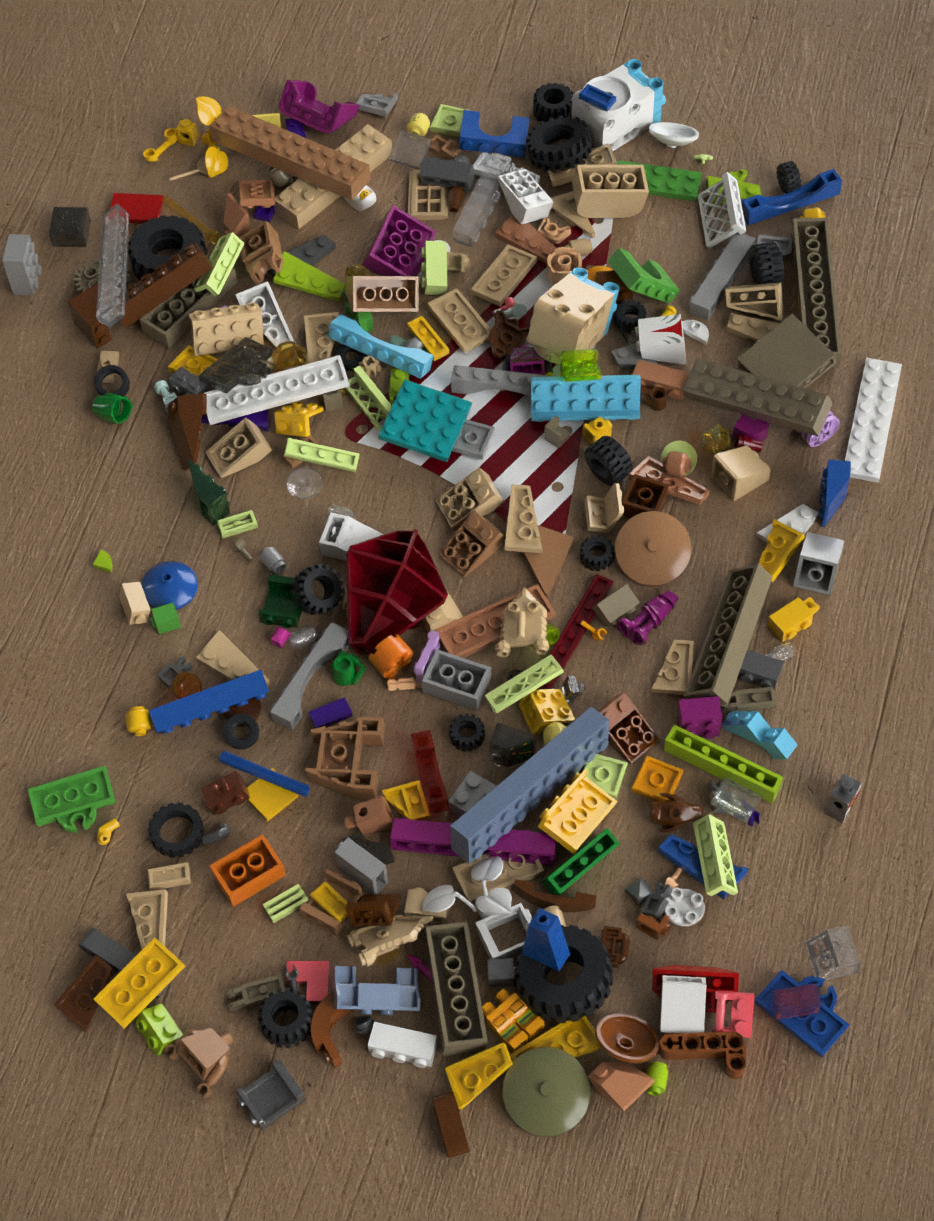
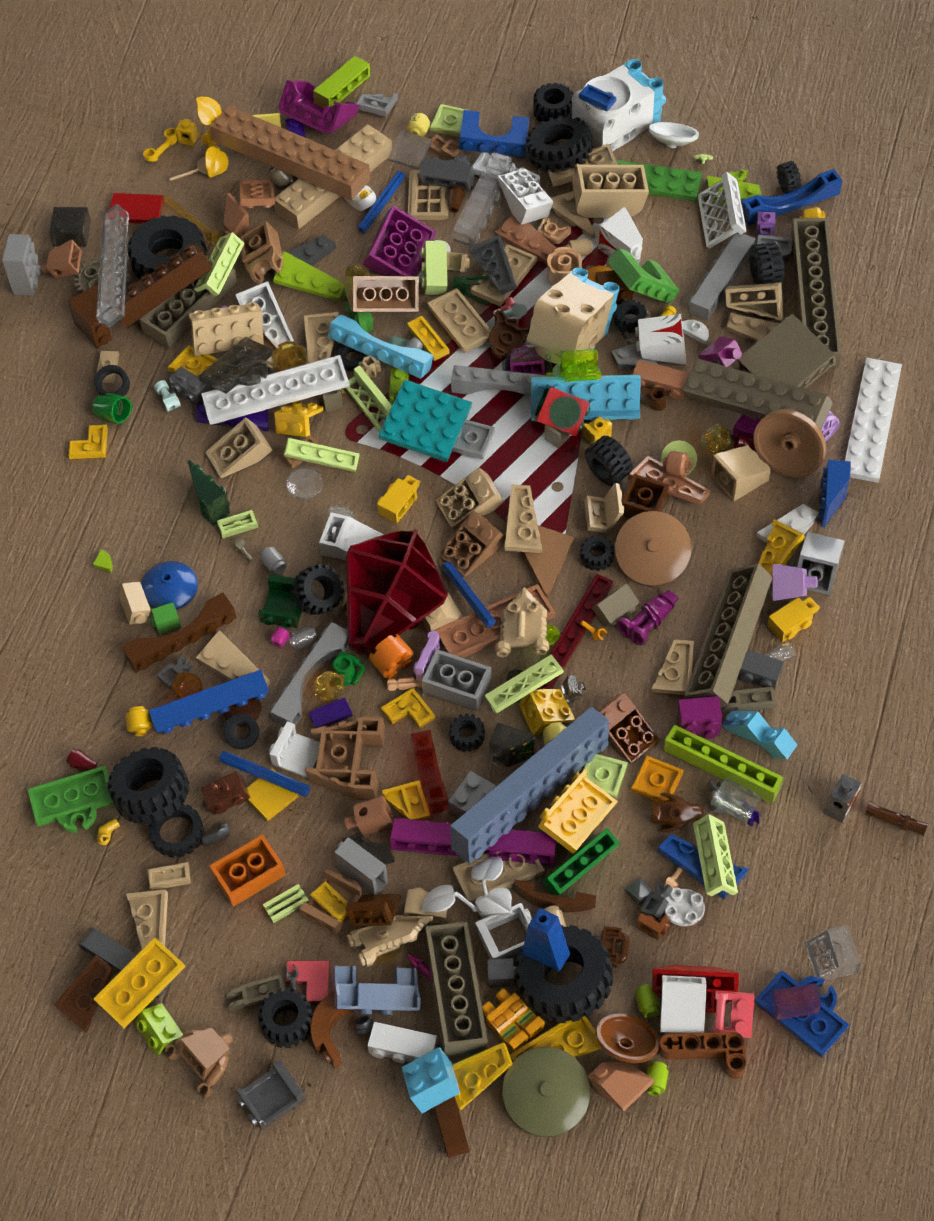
reddish brown wedge [167,393,207,471] -> none
dark purple tile [254,205,275,222] -> none
none -> nougat torso [41,240,82,279]
none -> dark red cone [66,749,98,771]
none -> yellow tile [68,425,108,459]
none -> black tyre [107,747,189,824]
none -> reddish brown arch [122,592,237,673]
none -> white bracket [269,721,320,778]
none -> lime brick [313,56,370,108]
none -> clear yellow brick [314,671,344,701]
none -> blue axle [358,171,405,233]
none -> yellow brick [377,475,420,524]
none -> yellow tile [381,688,435,729]
none -> medium azure brick [402,1047,460,1113]
none -> blue axle [442,562,495,627]
none -> dark green plant [452,276,490,306]
none -> dark grey wing [468,235,517,295]
none -> panel [533,384,590,436]
none -> white slope [598,207,643,264]
none -> lime brick [634,984,661,1018]
none -> magenta torso [698,336,742,367]
none -> medium nougat dish [754,409,826,478]
none -> medium lavender window [756,212,775,239]
none -> lavender torso [773,564,818,601]
none -> reddish brown pin [865,802,928,836]

